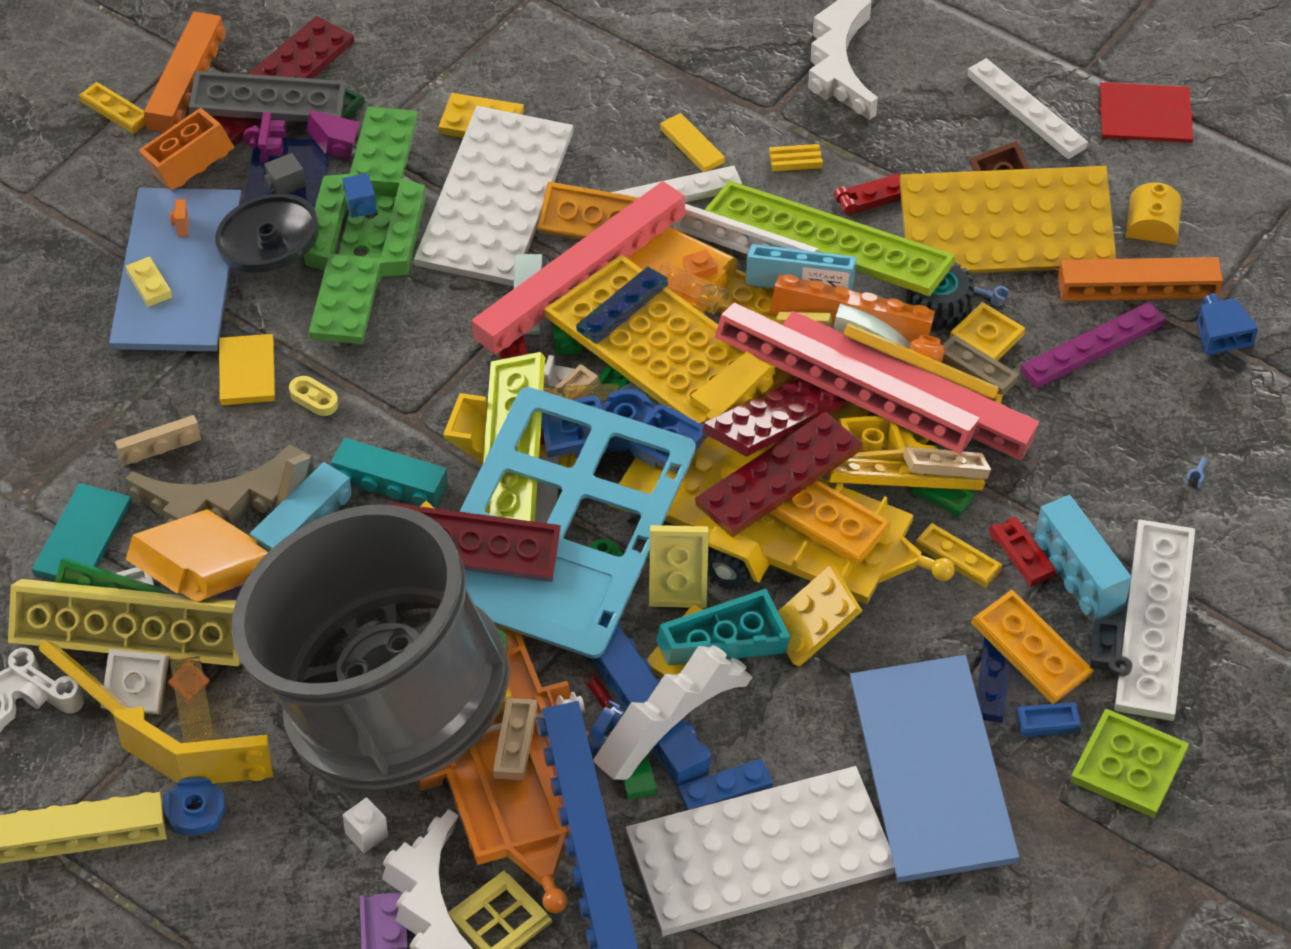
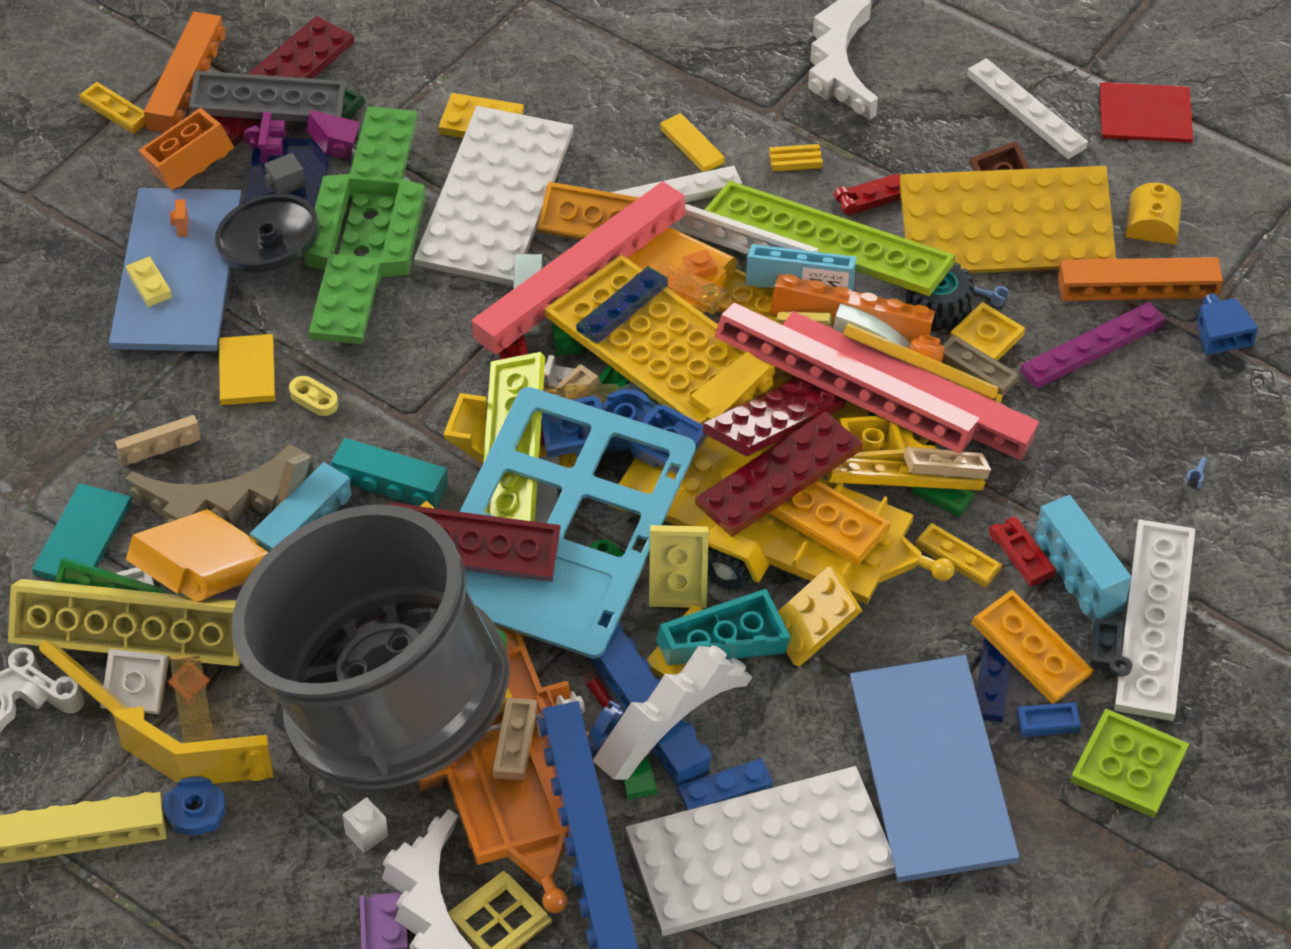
blue brick [342,173,377,218] -> none

